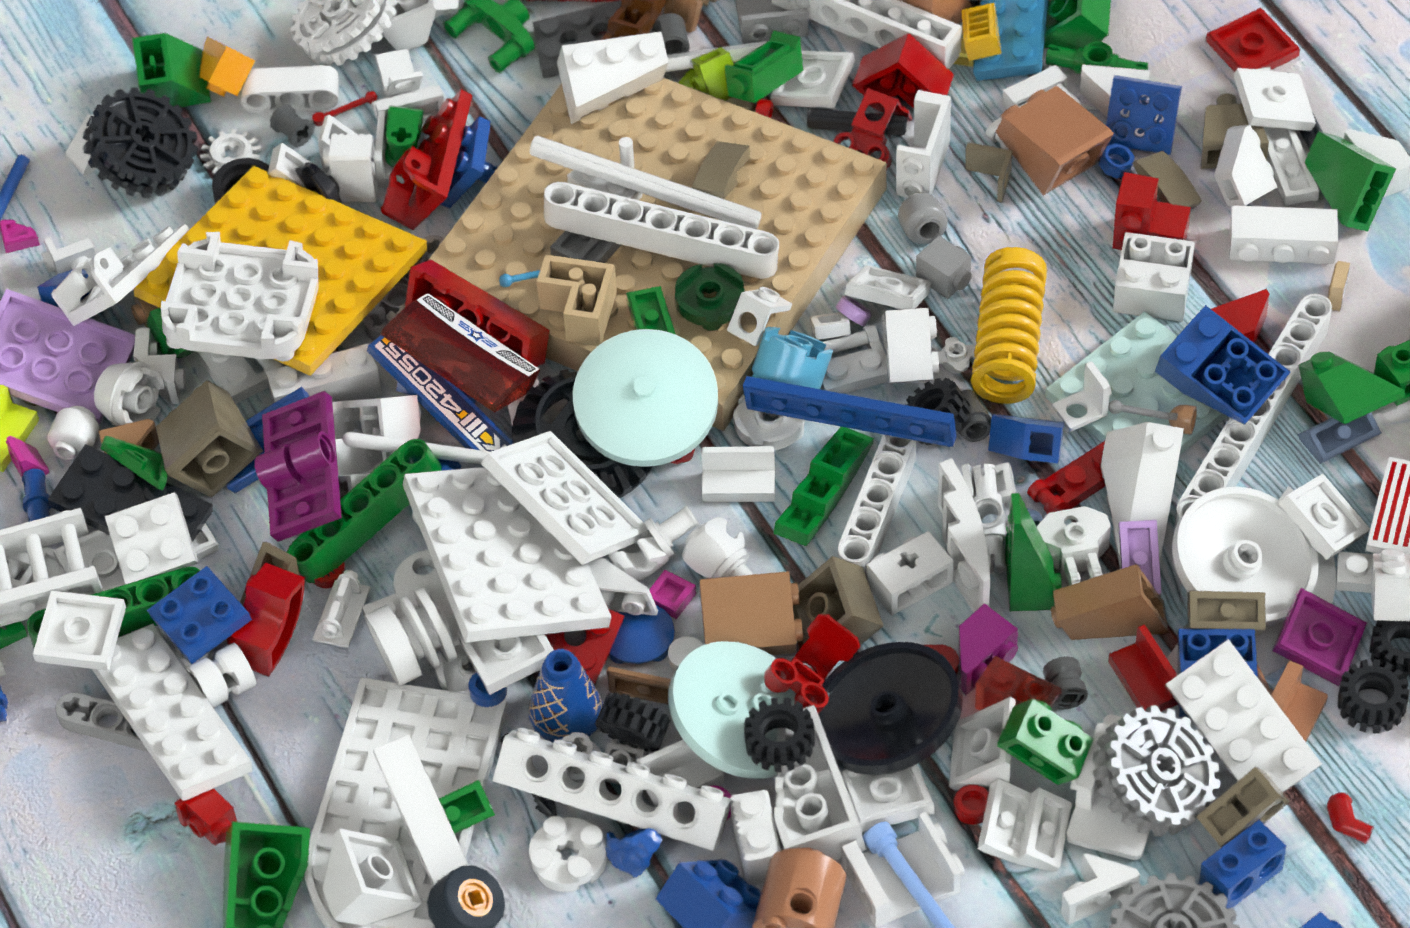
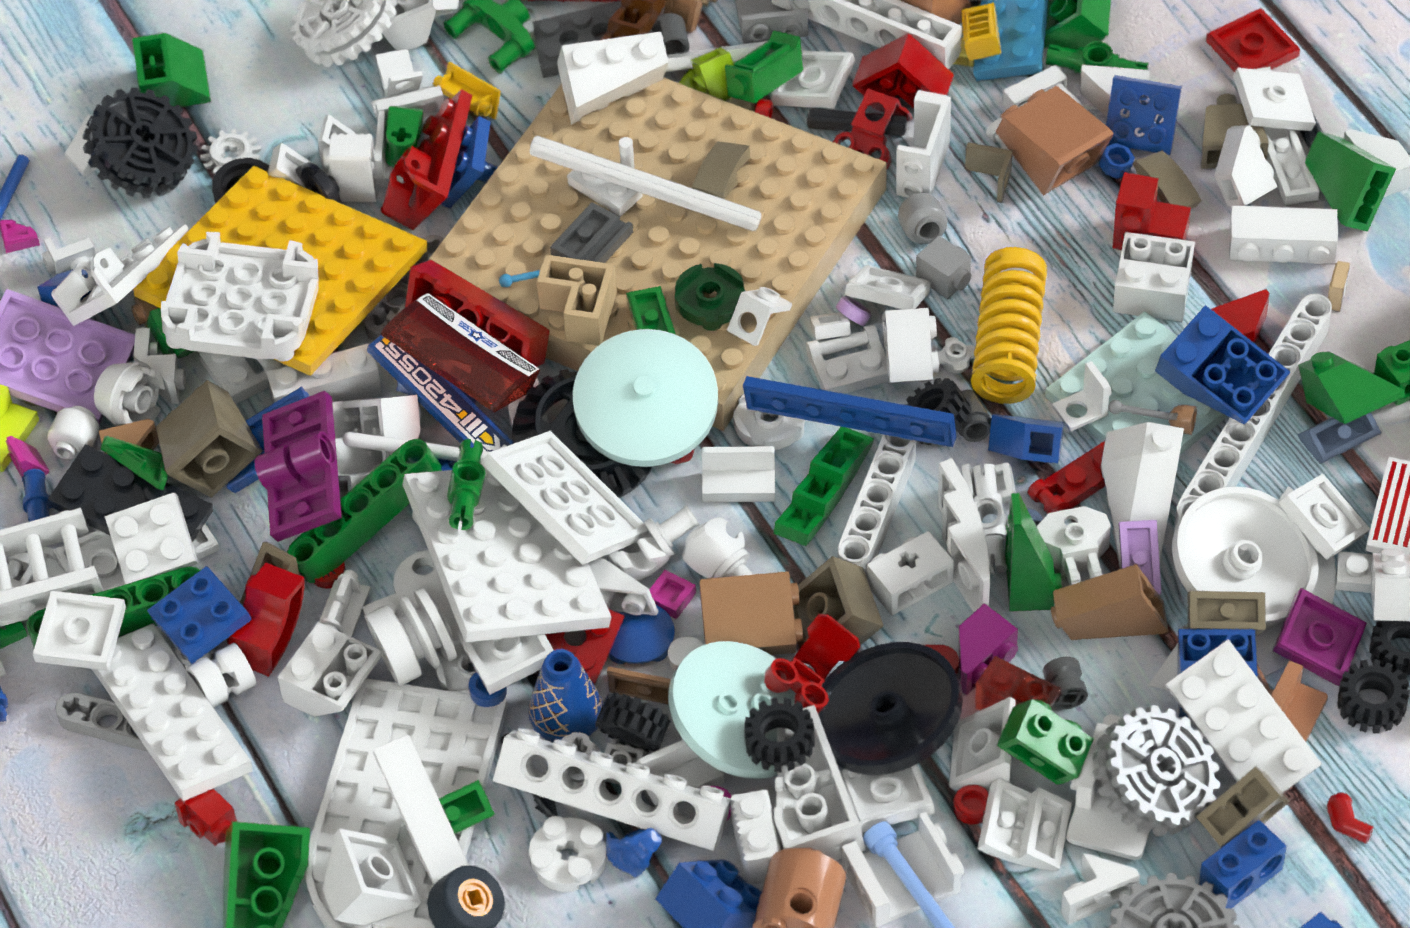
light orange slope [199,36,255,97] -> none
white beam [241,65,339,113] -> none
dark grey bush [270,104,314,147] -> none
red hinge [312,91,378,126] -> none
white beam [544,182,779,279] -> none
medium azure brick [752,327,833,389] -> none
red panel [1108,624,1178,712] -> none
none -> white slope [278,622,383,717]
none -> yellow hinge [433,62,501,120]
none -> green pin [447,439,486,530]

